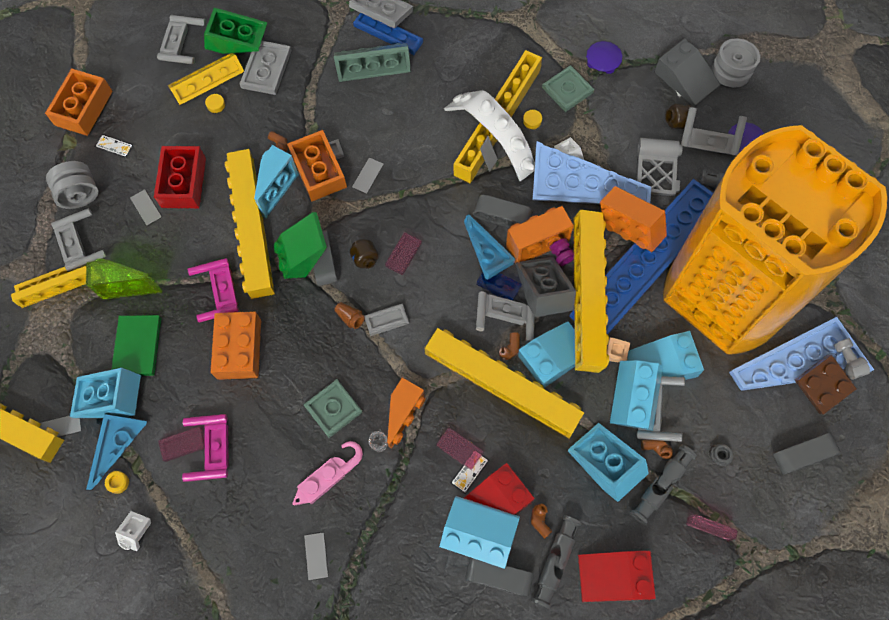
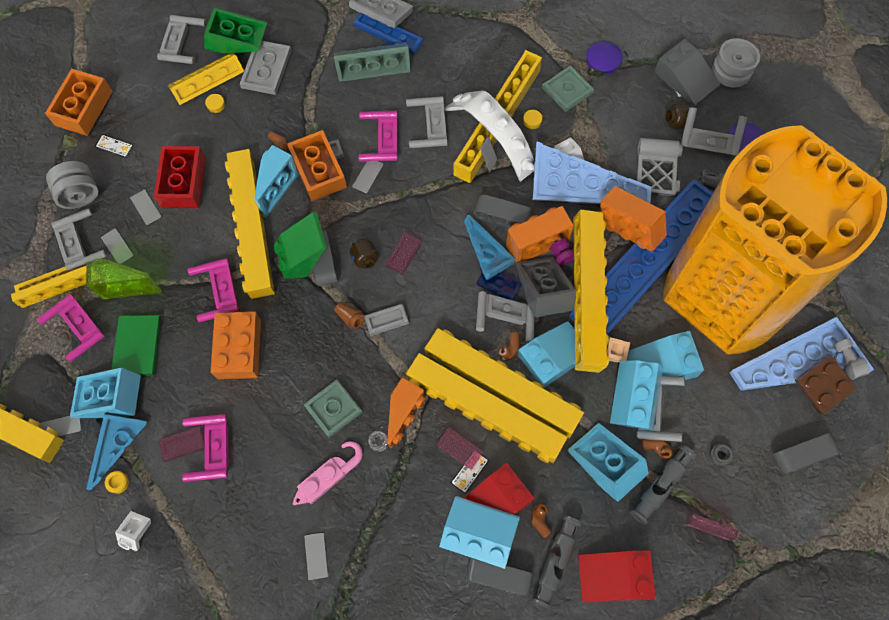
none -> dark pink plate [37,293,105,363]
none -> light grey sticker [101,228,134,265]
none -> dark pink plate [359,111,398,162]
none -> light grey plate [406,96,447,148]
none -> yellow brick [406,353,568,463]

